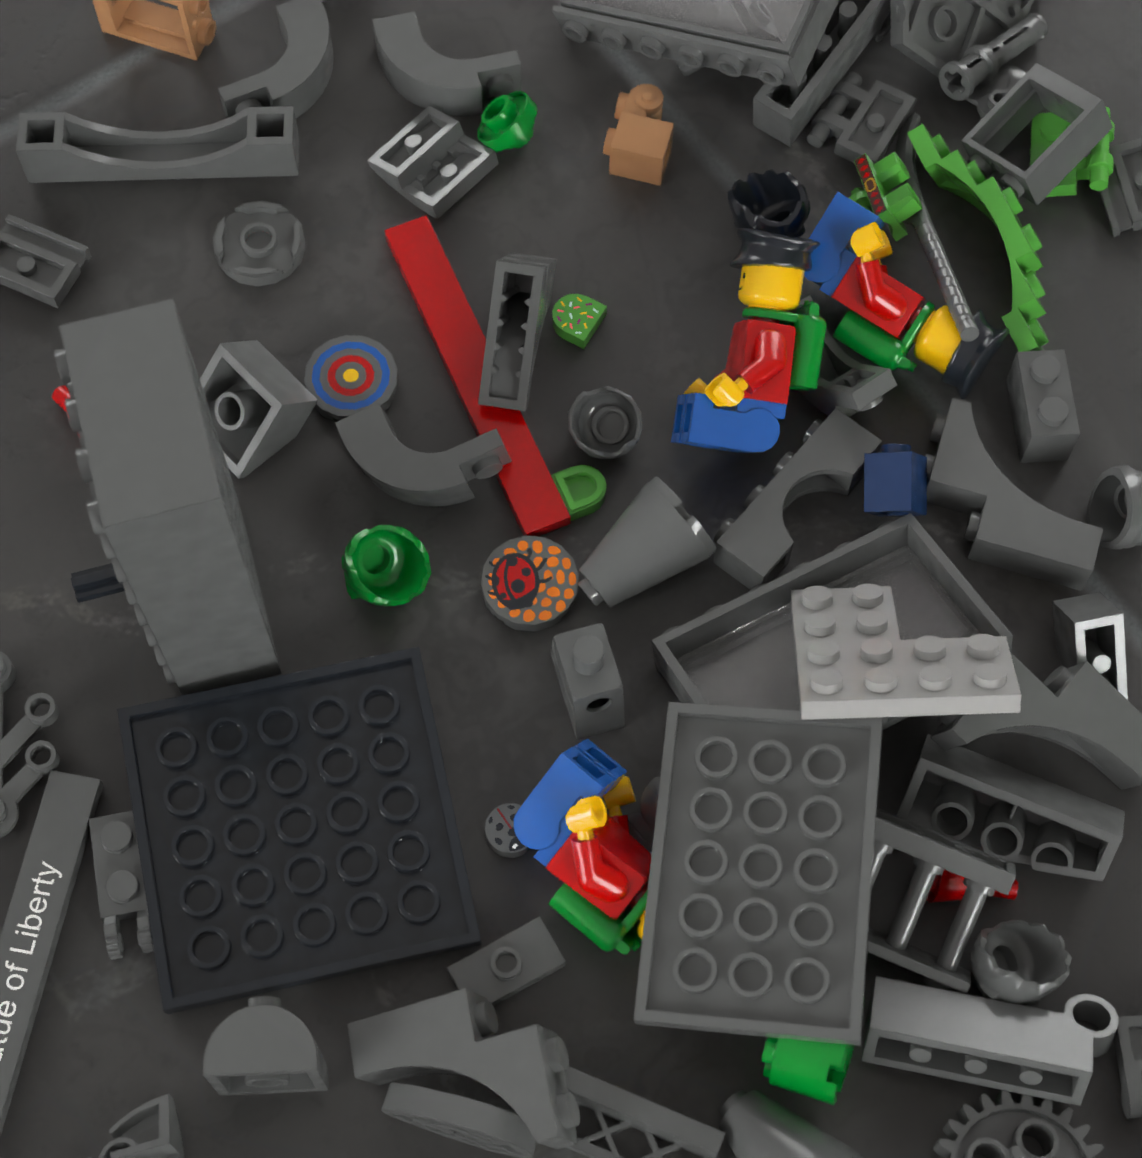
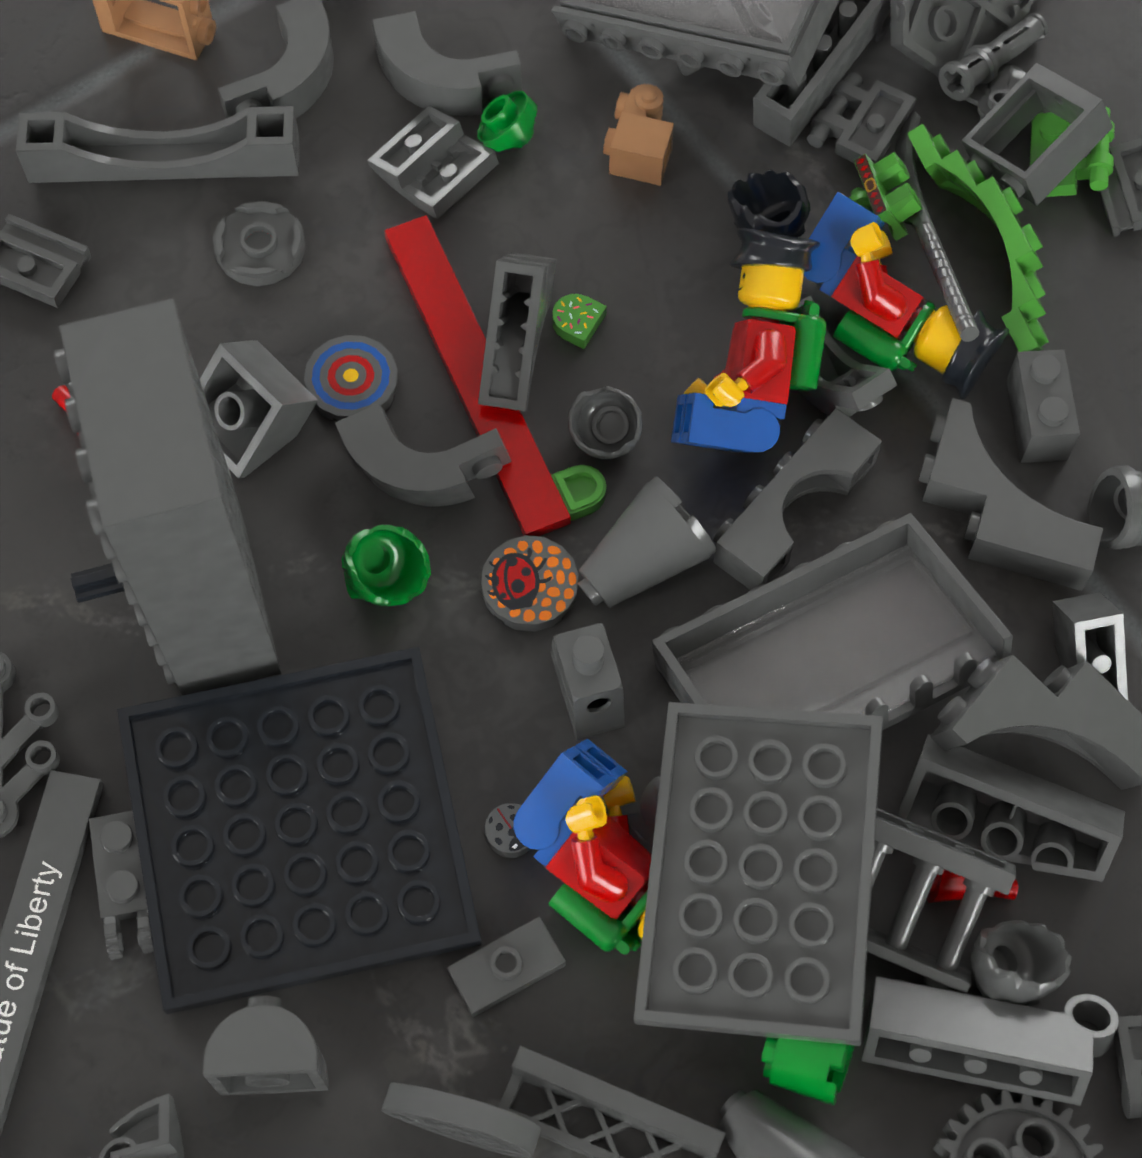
dark grey arch [347,988,580,1149] -> none
light grey plate [791,584,1021,720] -> none
dark blue brick [864,444,927,517] -> none

